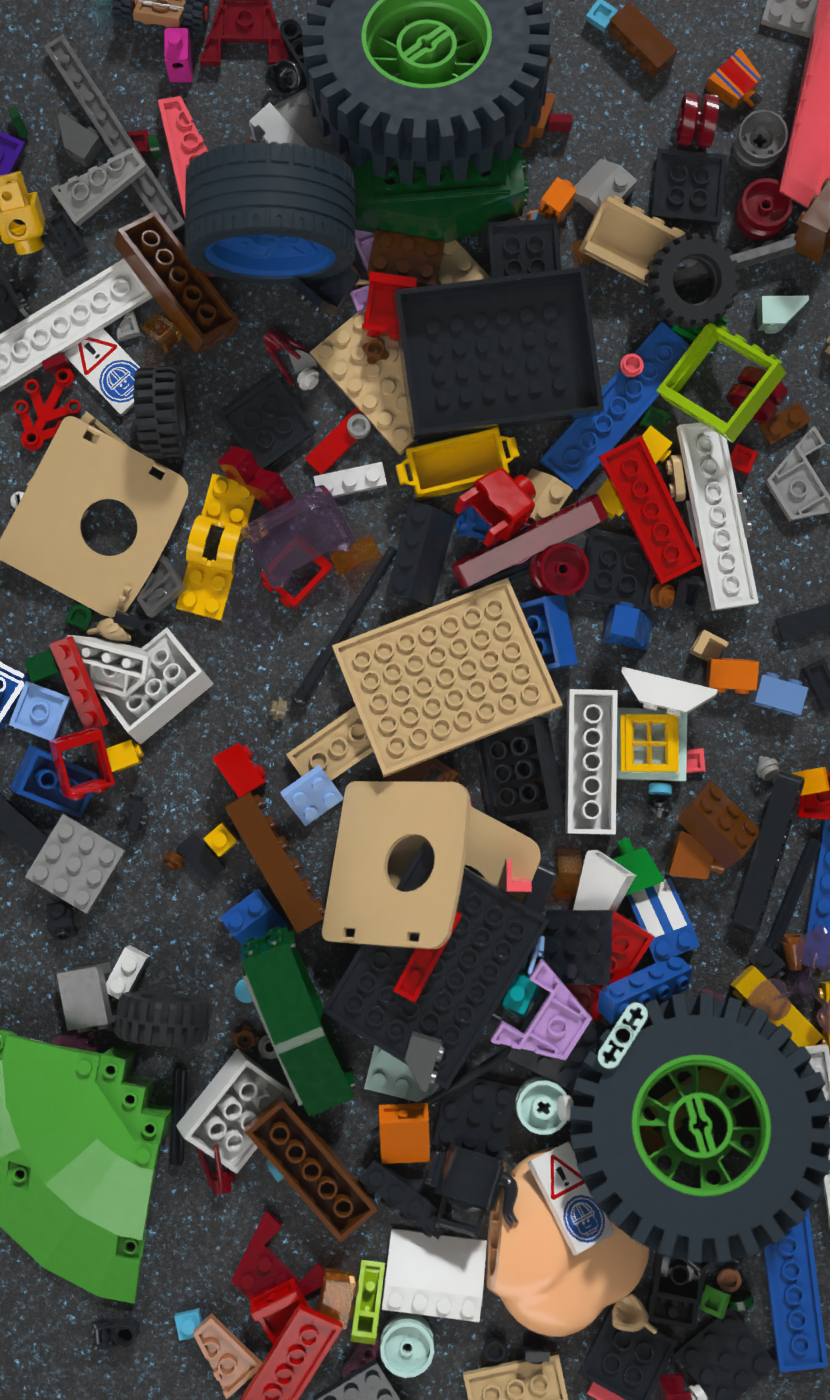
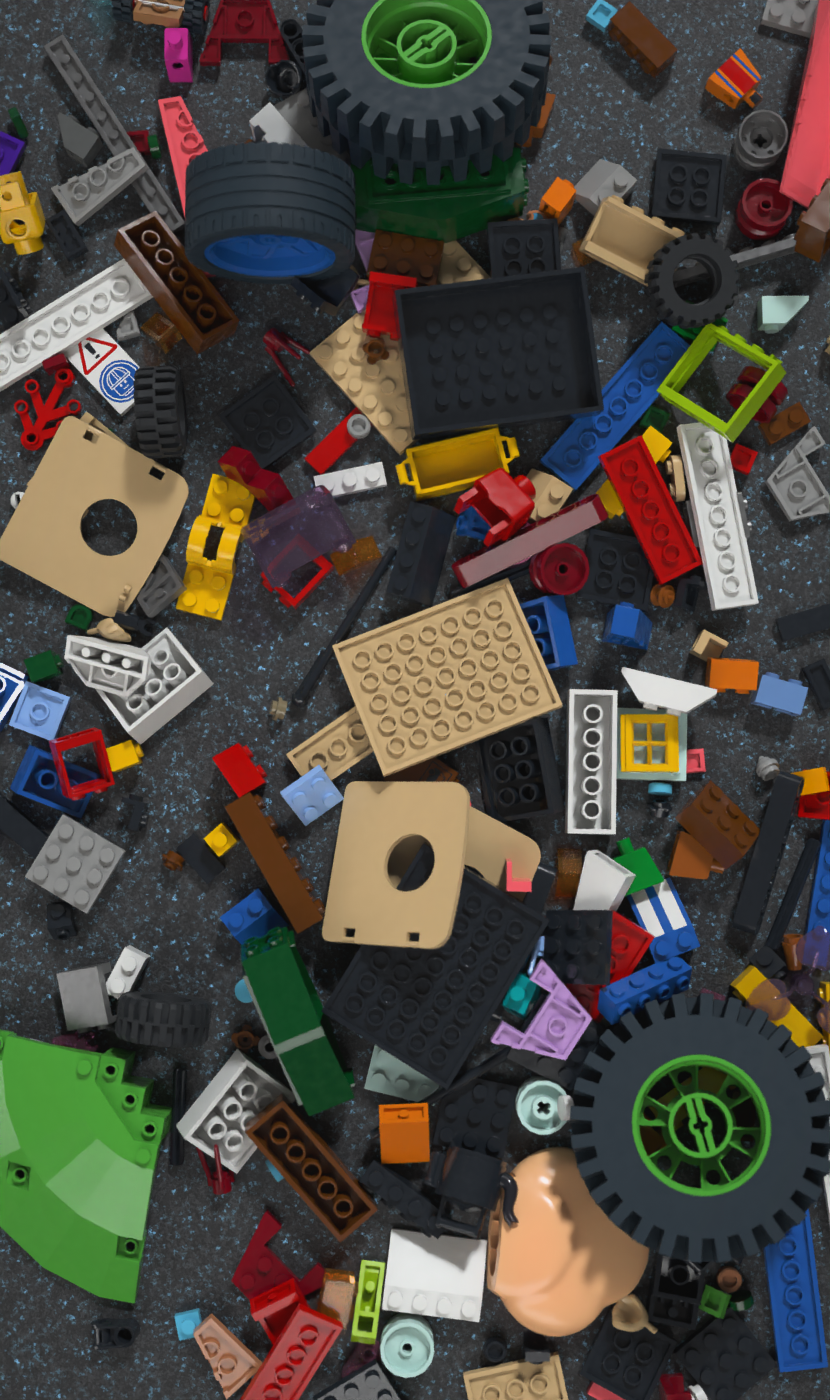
red plate [49,636,109,730] -> none
light grey tile [288,350,318,375] -> none
white plate [297,368,319,390] -> none
red plate [393,911,462,1003] -> none
dark grey slope [405,1031,444,1092] -> none
white tile [527,1141,615,1256] -> none
dark red tile [547,114,572,132] -> none
light aqua beam [598,1003,648,1069] -> none
coral plate [620,354,644,377] -> none
dark red wheel [676,92,719,148] -> none

